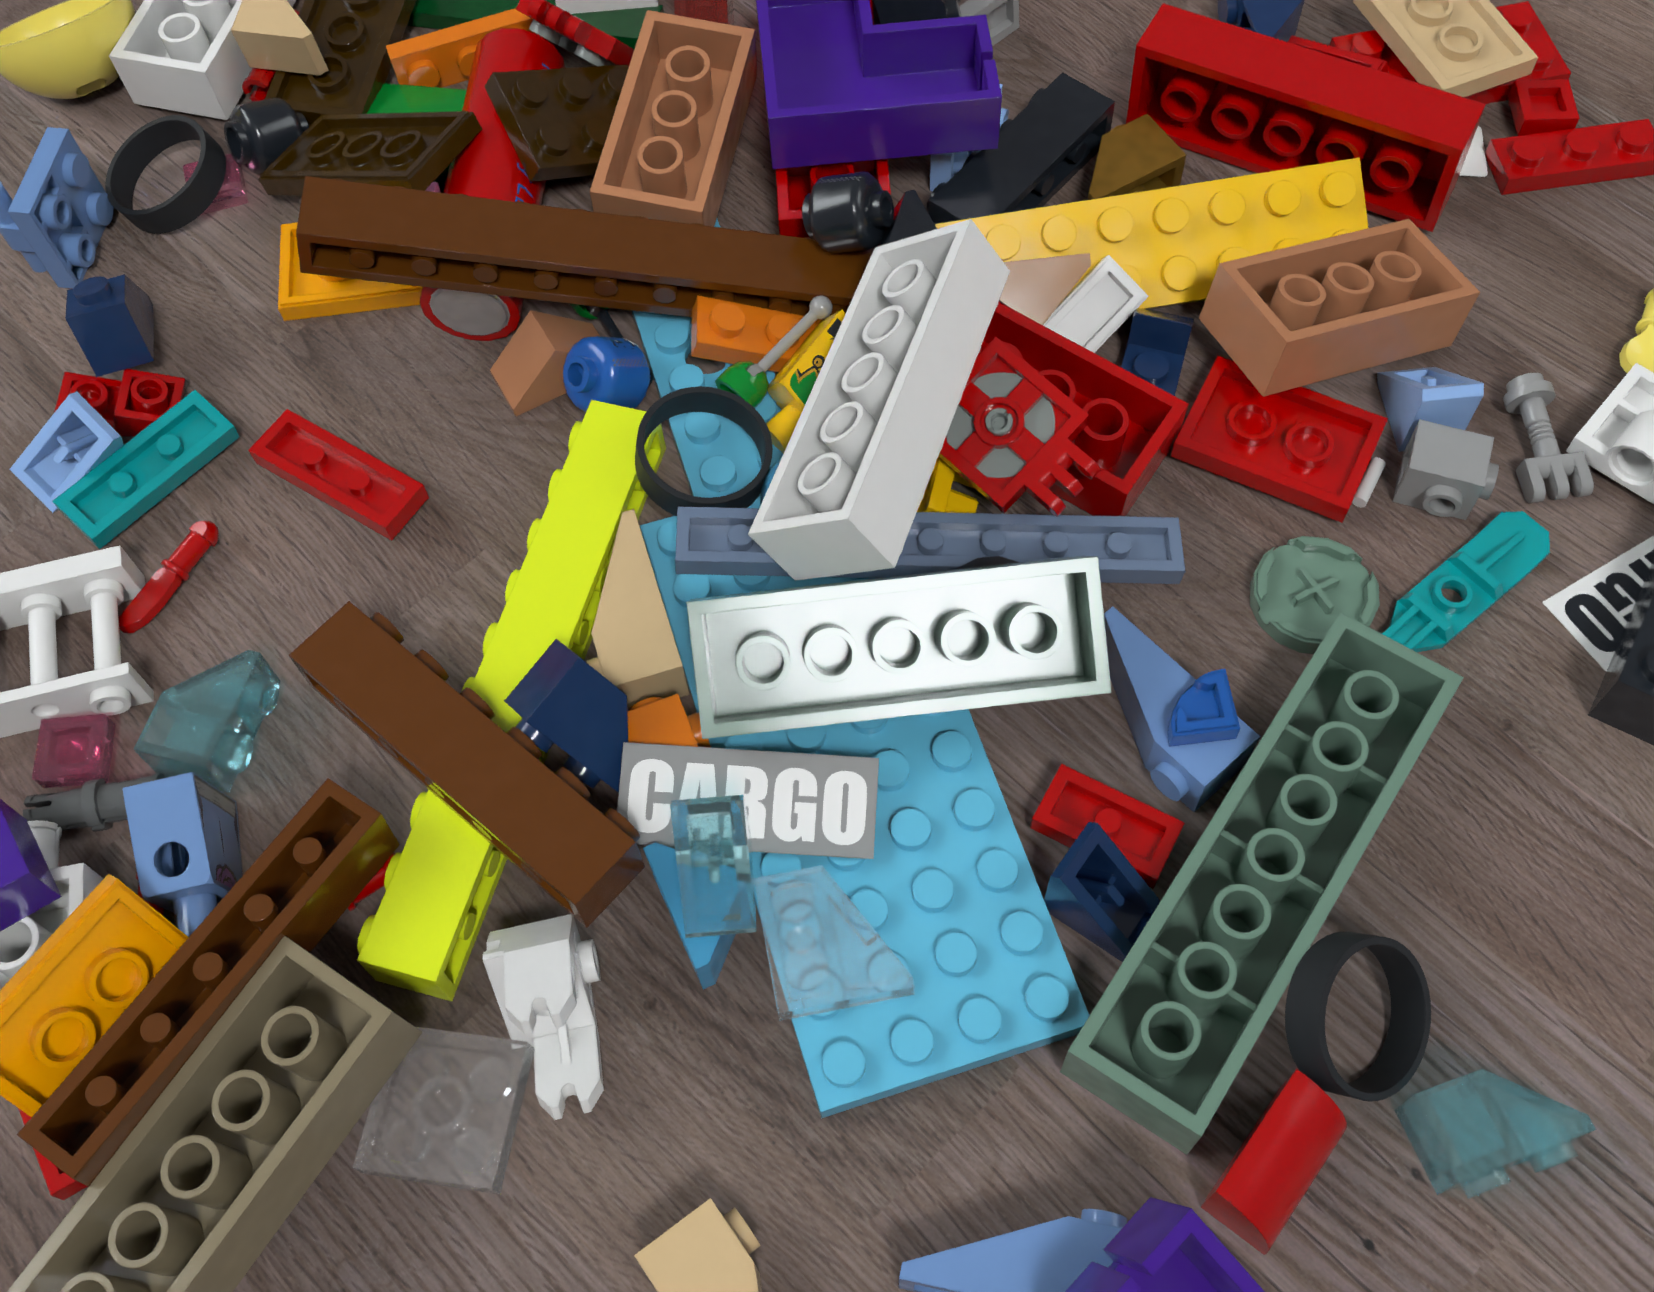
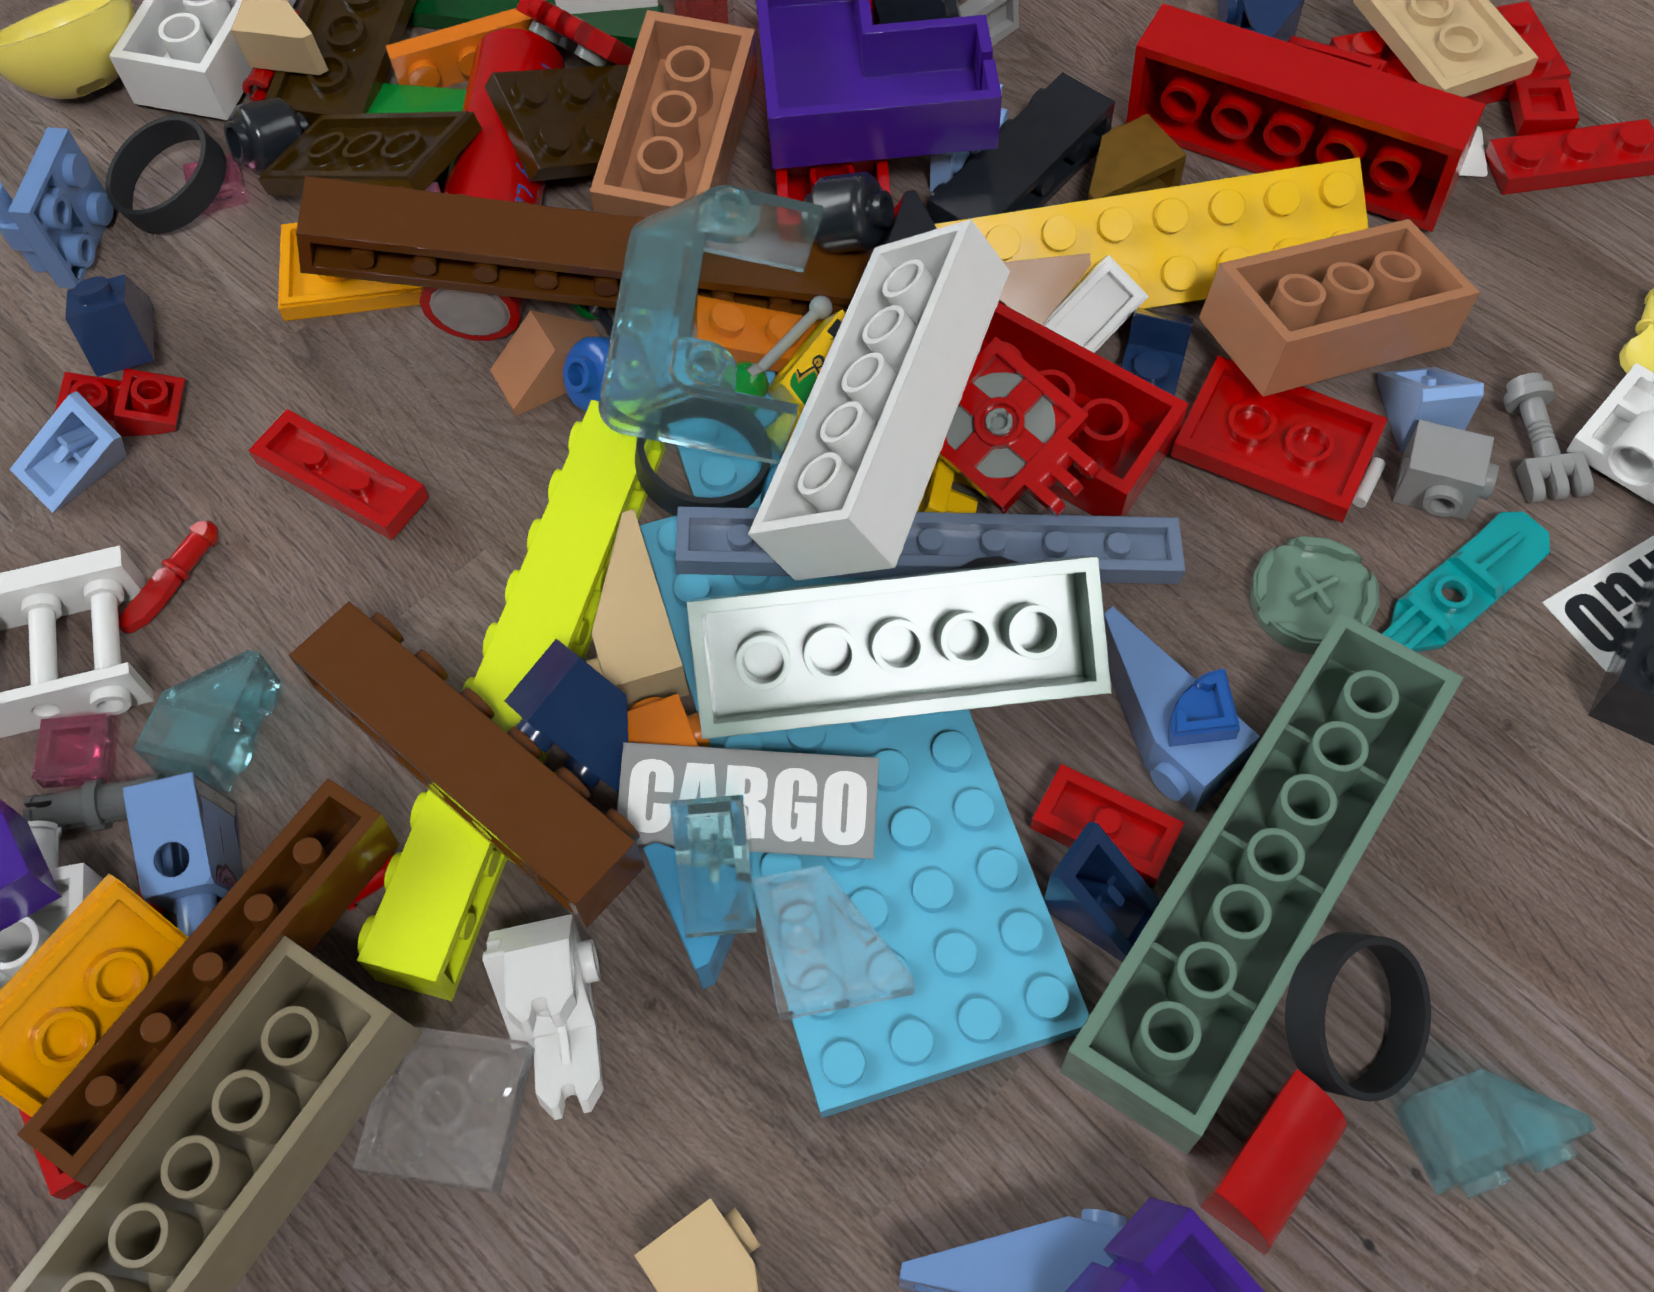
teal plate [52,390,240,550] -> none
none -> clear light blue windscreen [598,185,823,464]

